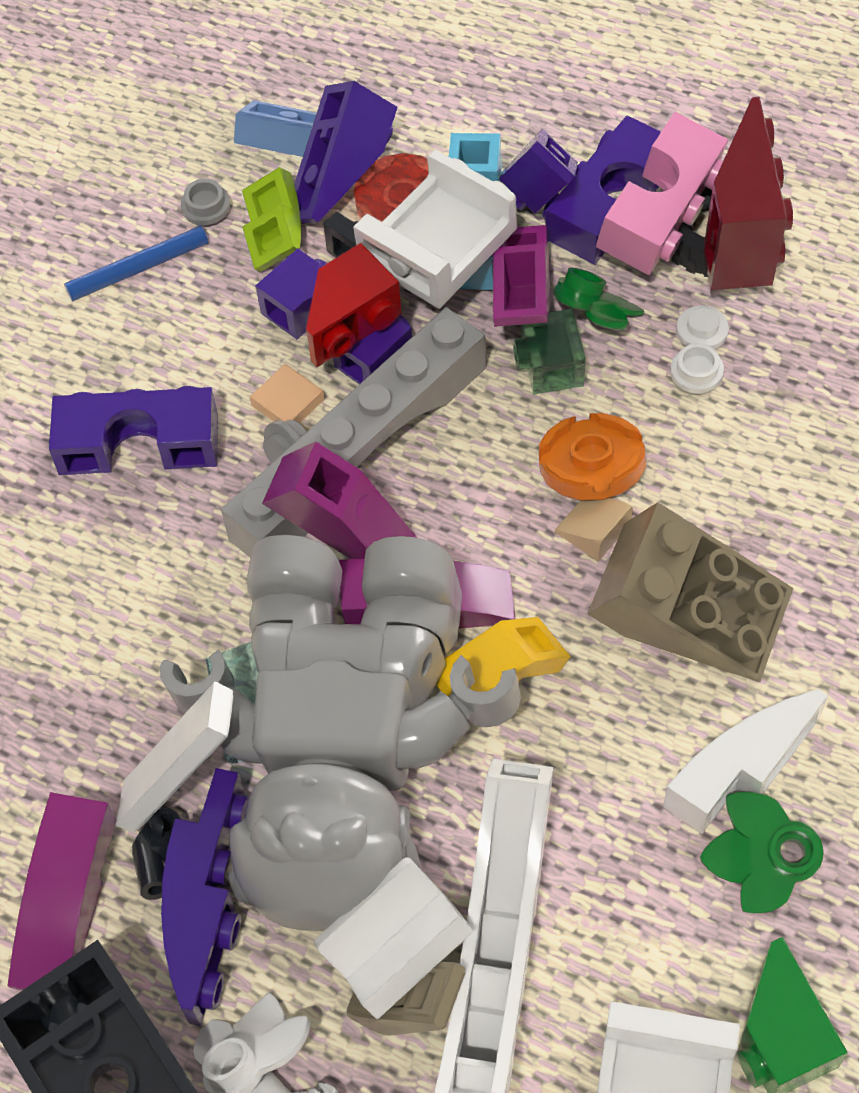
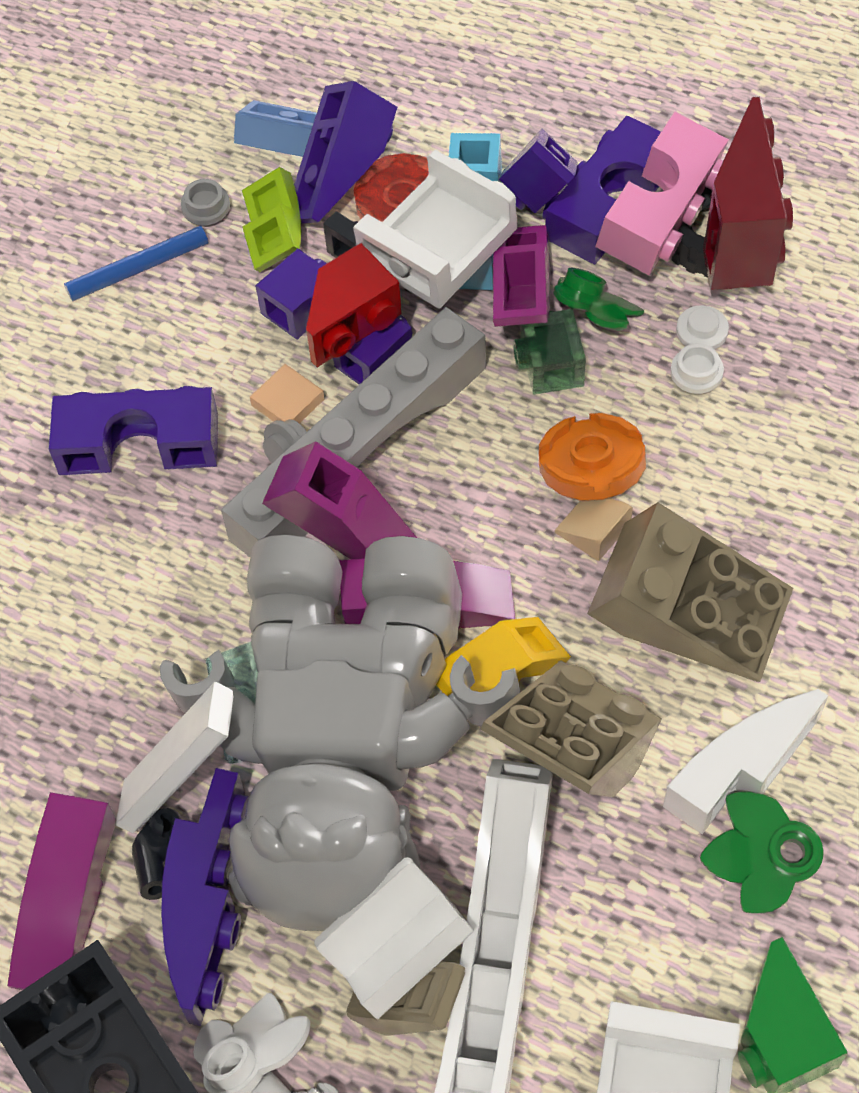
none -> dark tan slope [481,661,662,797]

